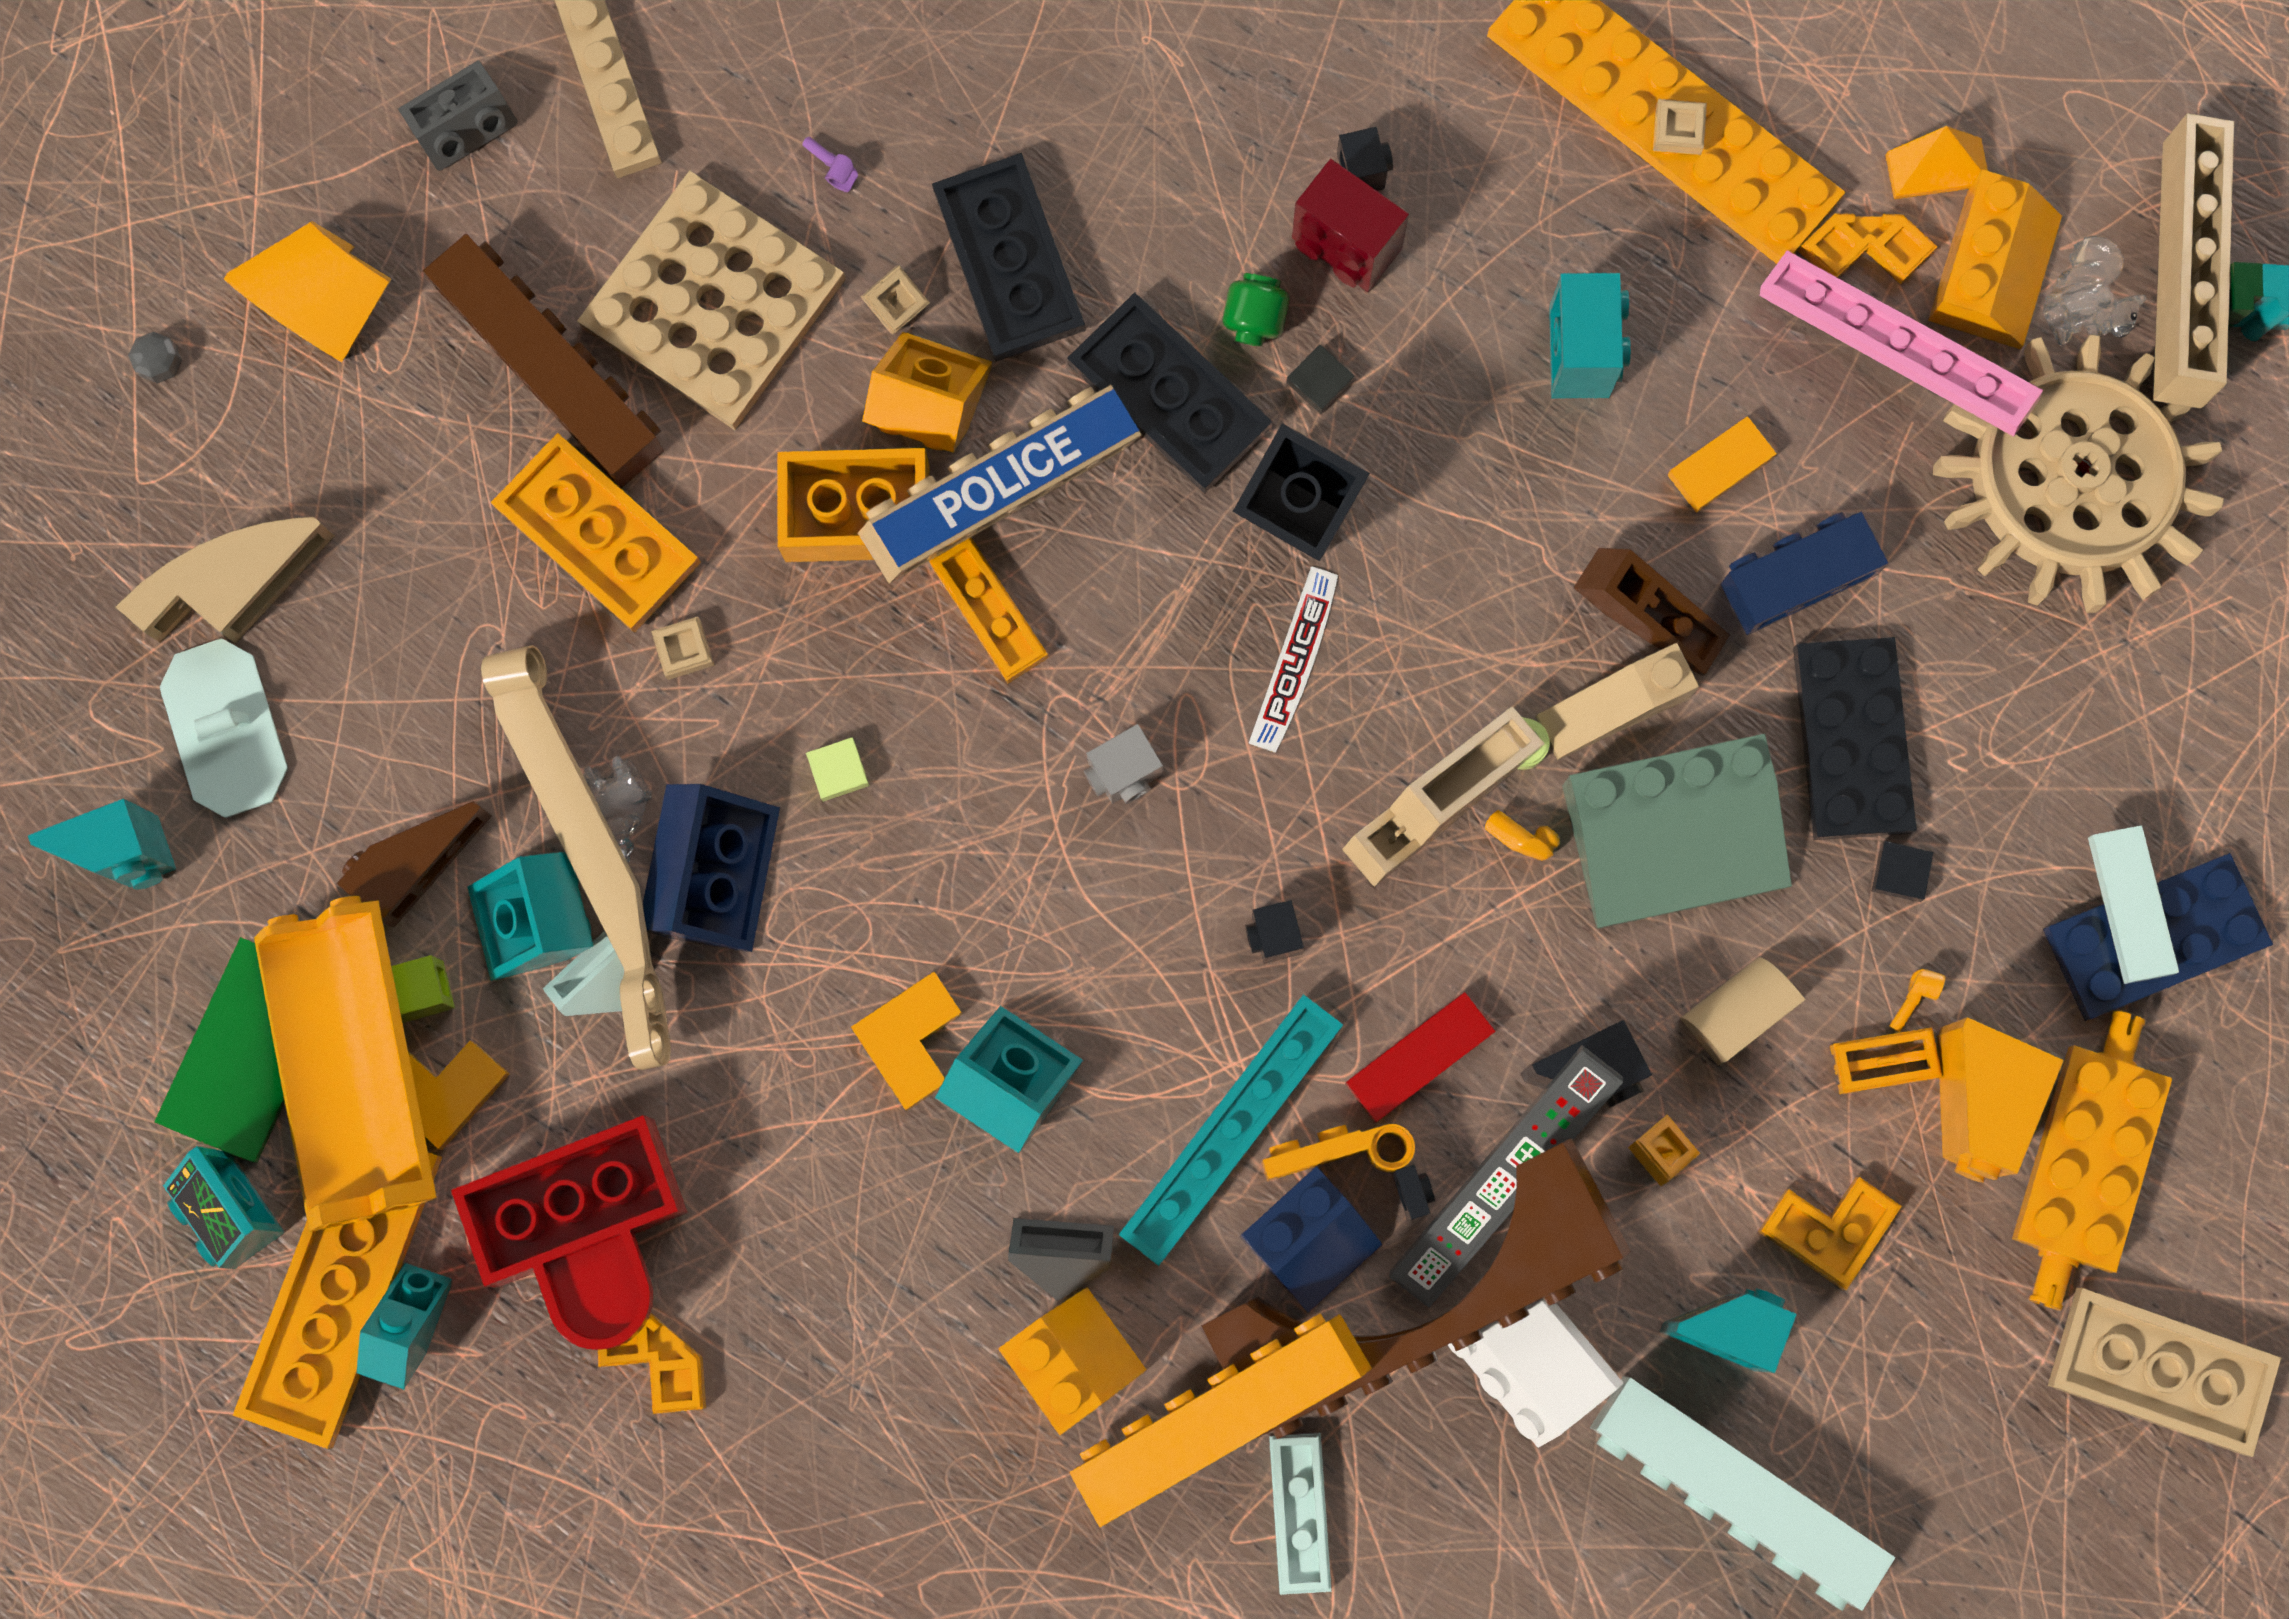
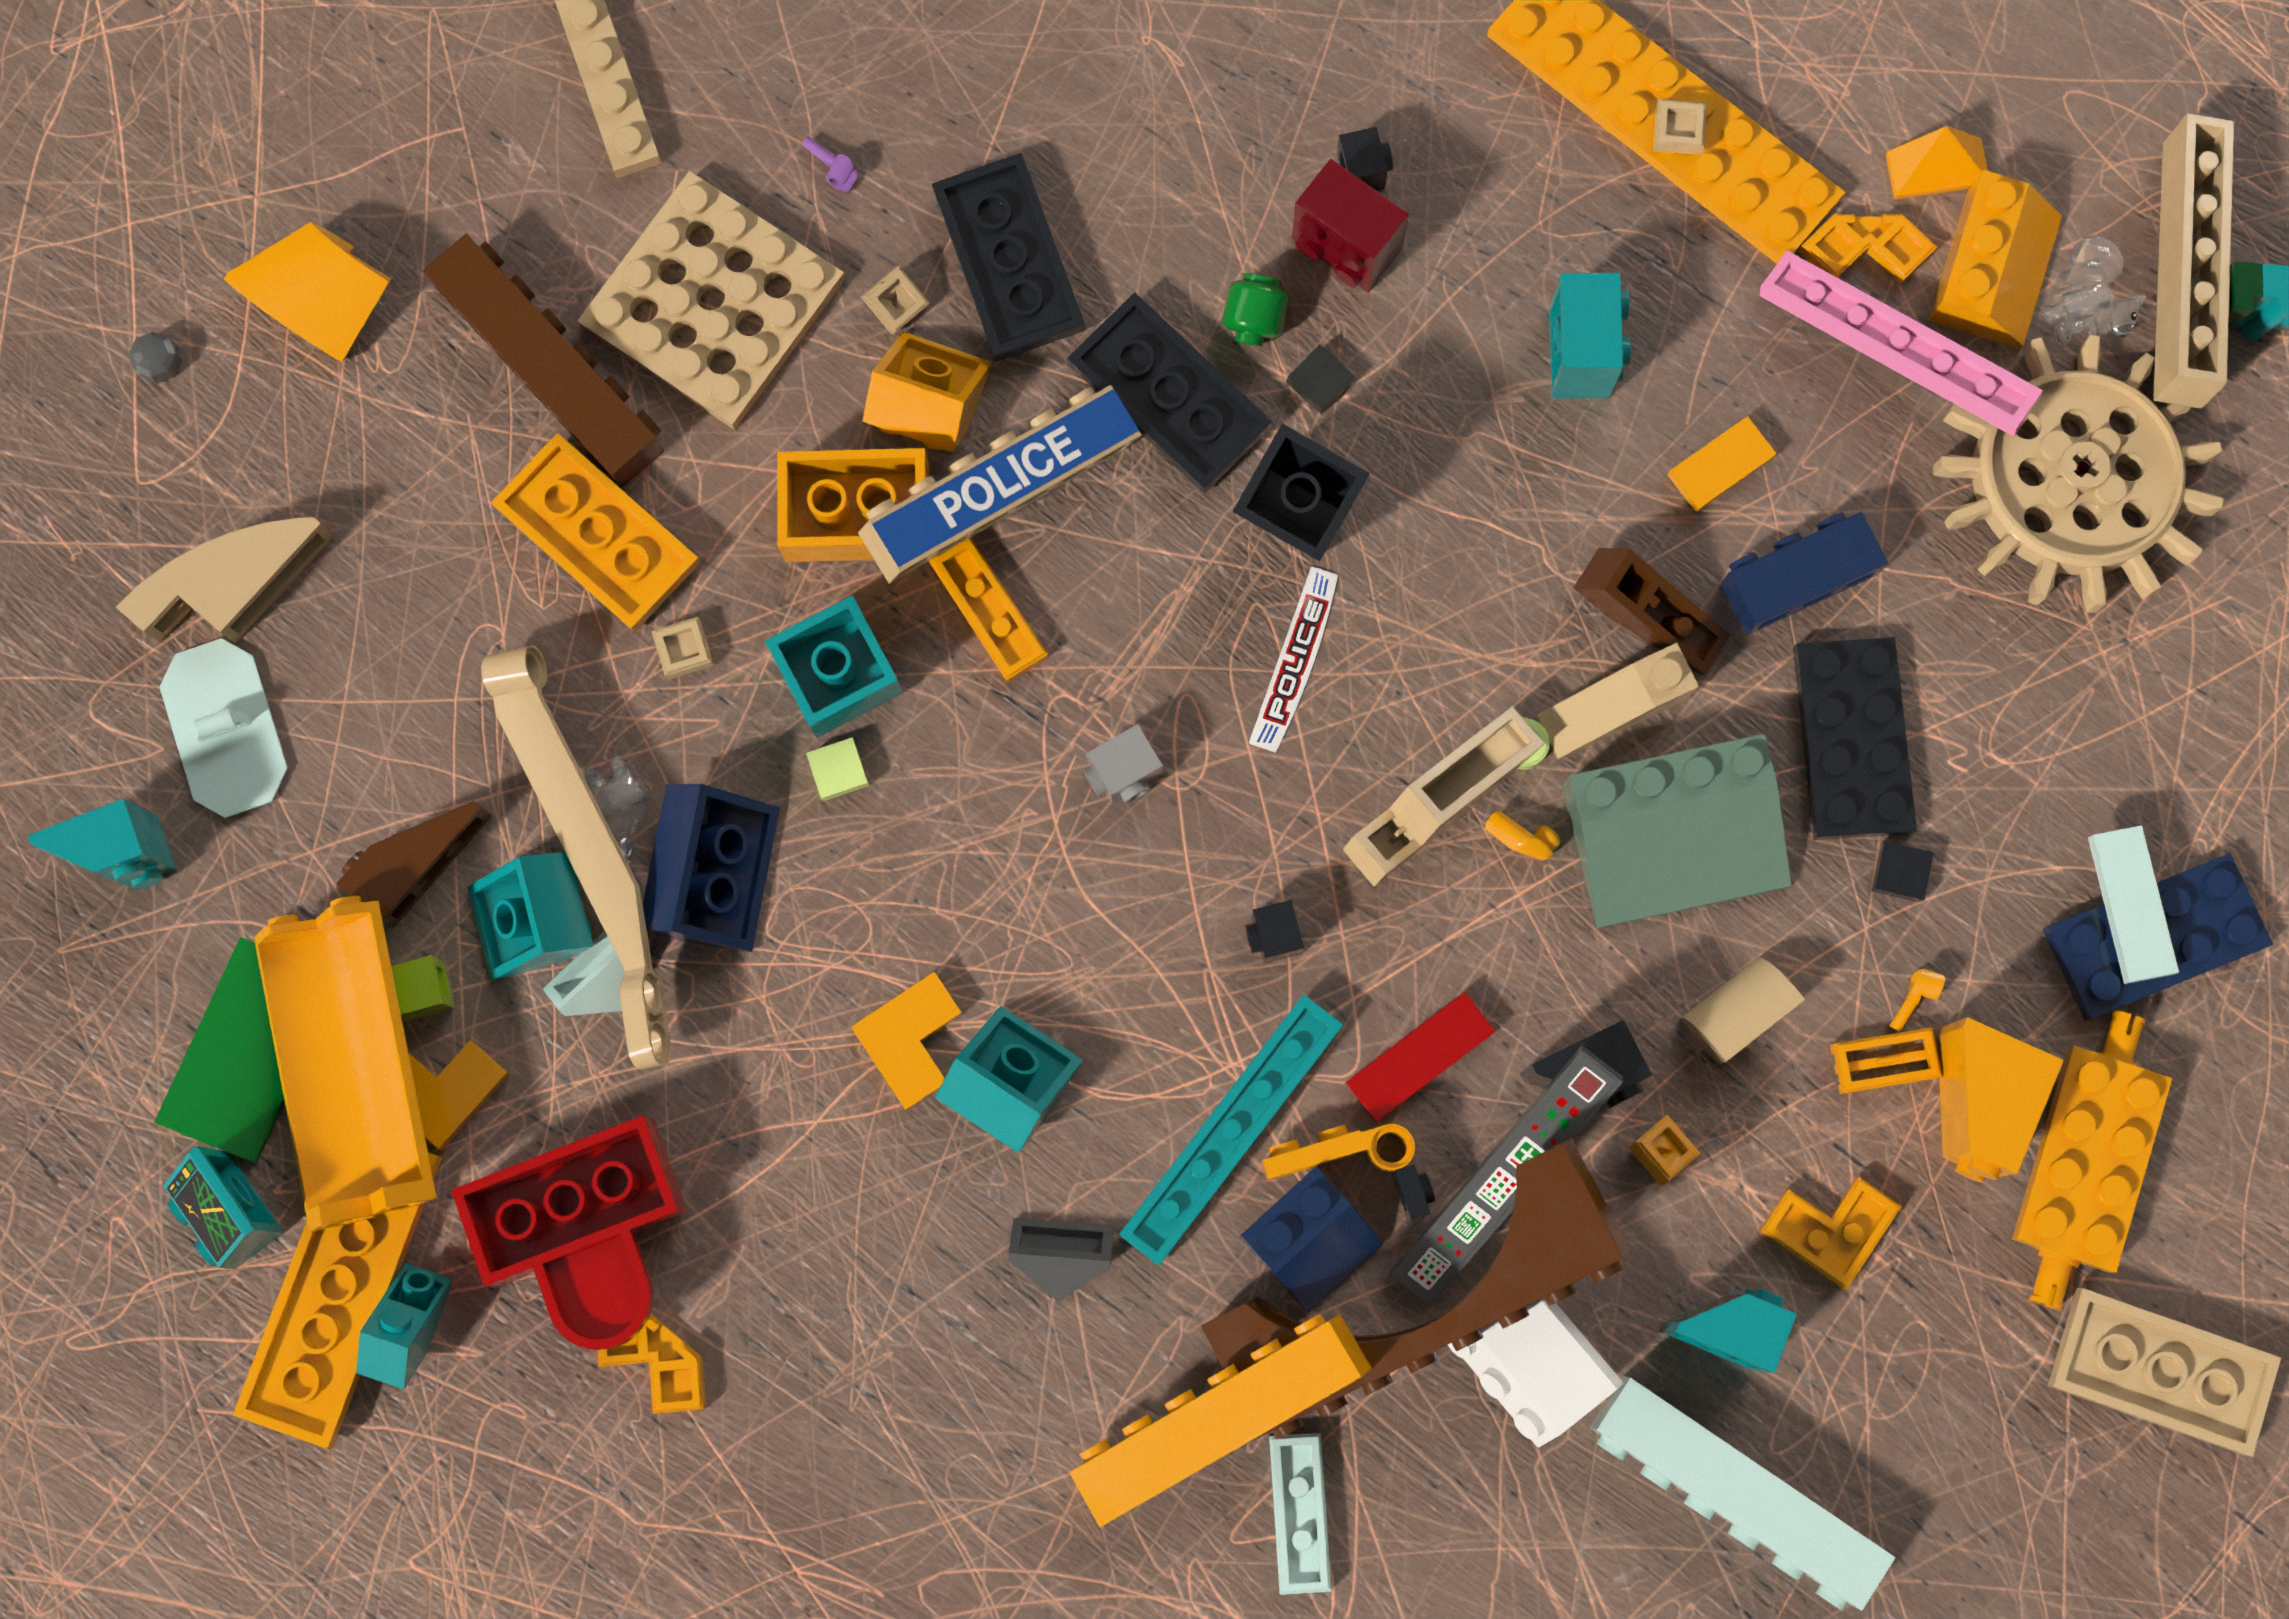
dark grey bracket [398,60,518,171] -> none
light orange slope [998,1287,1147,1435] -> none
none -> teal brick [765,595,904,738]

